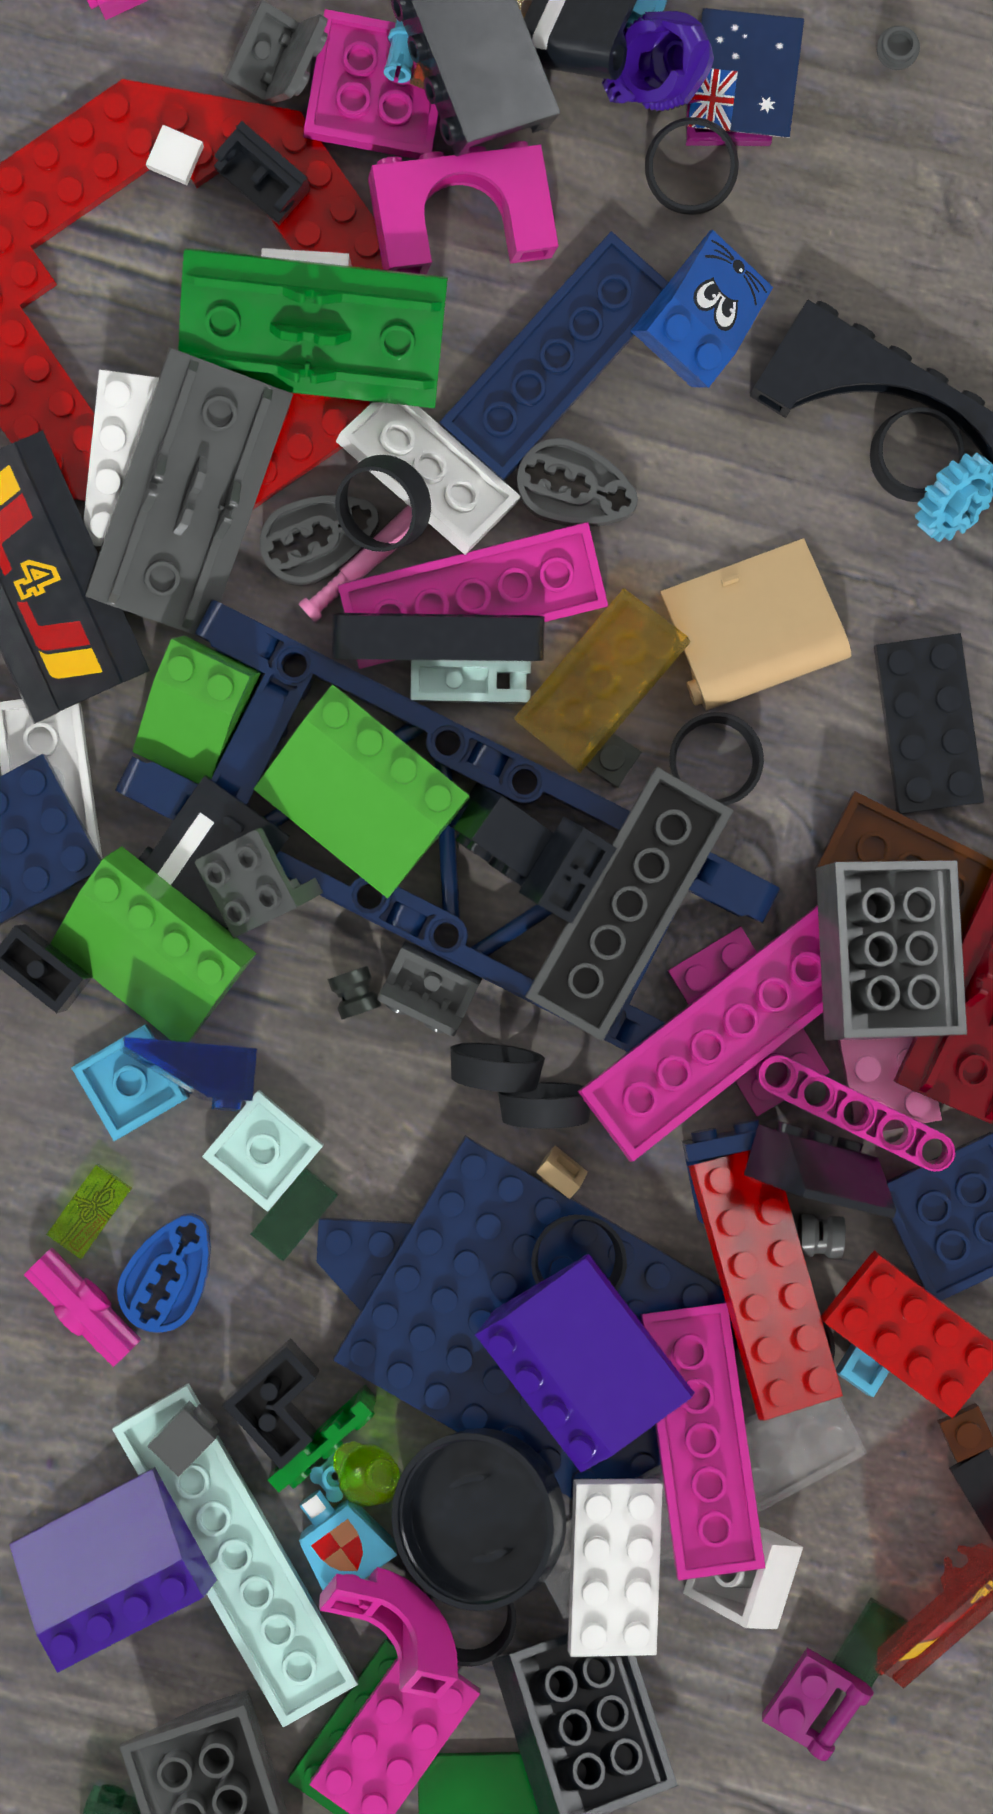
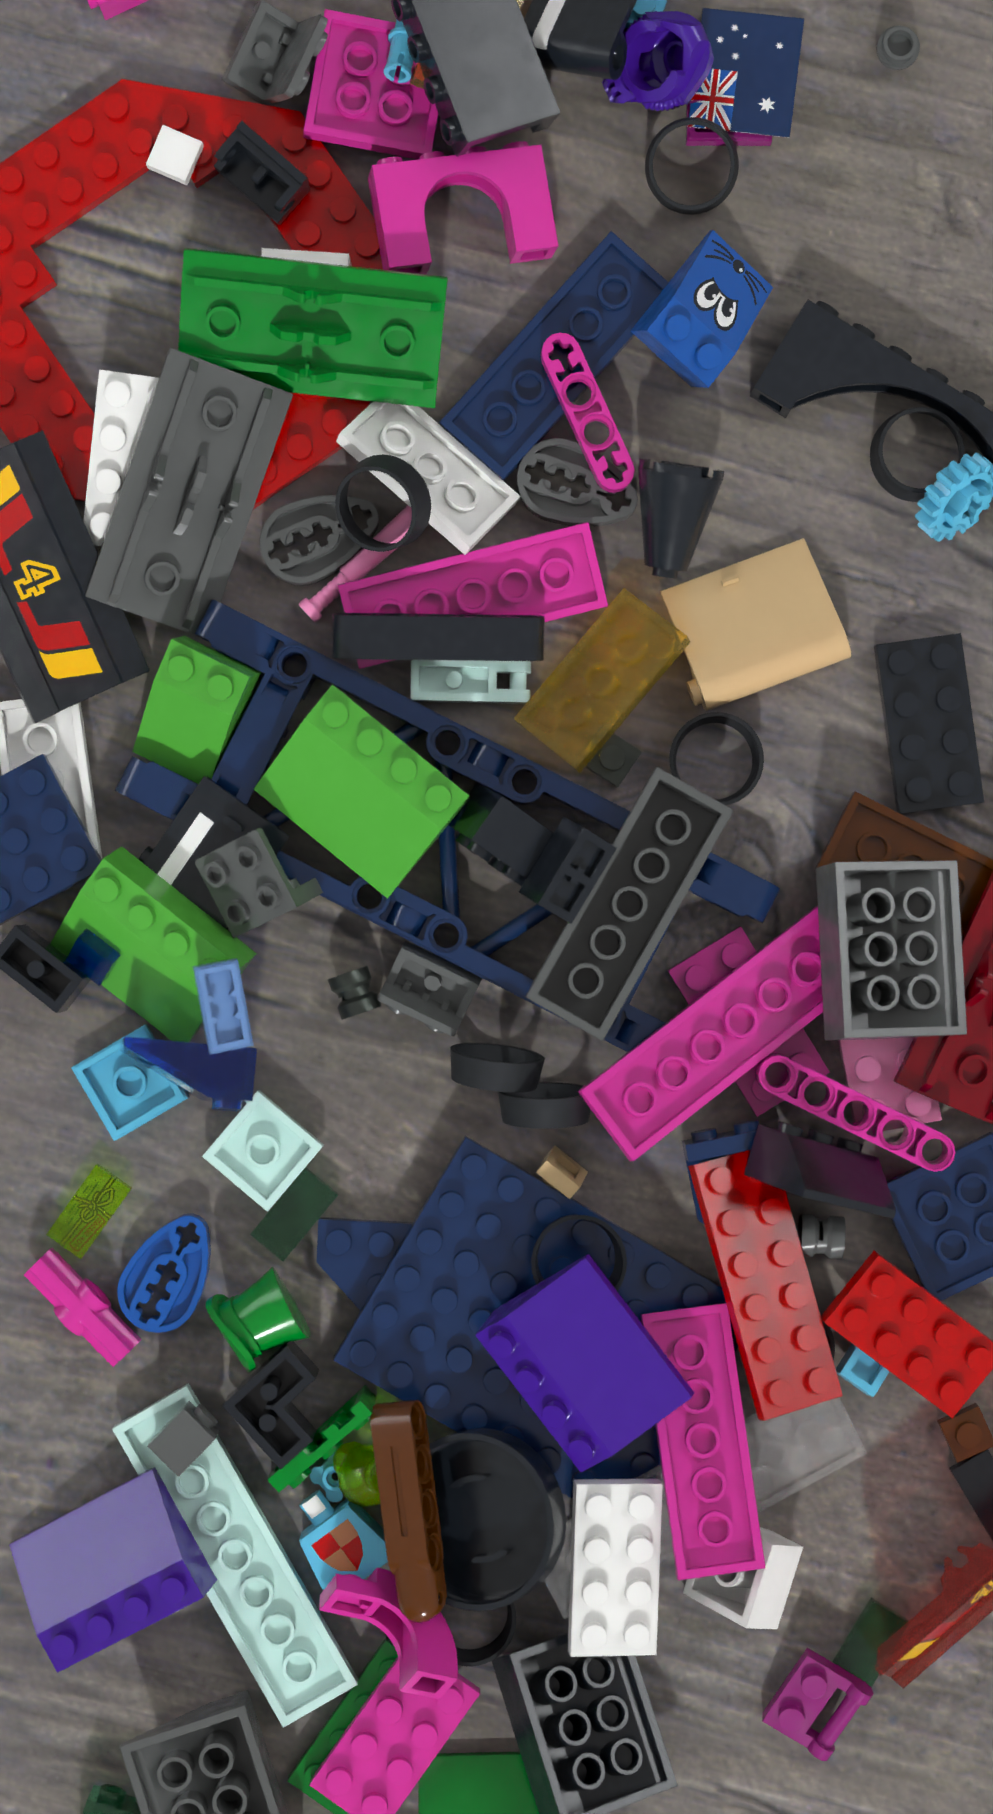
none -> clear blue tile [66,928,120,986]
none -> medium blue plate [193,958,254,1055]
none -> green hat [206,1267,310,1373]
none -> reddish brown piece [370,1400,447,1623]
none -> dark pink beam [541,332,635,493]
none -> black cone [638,458,724,579]

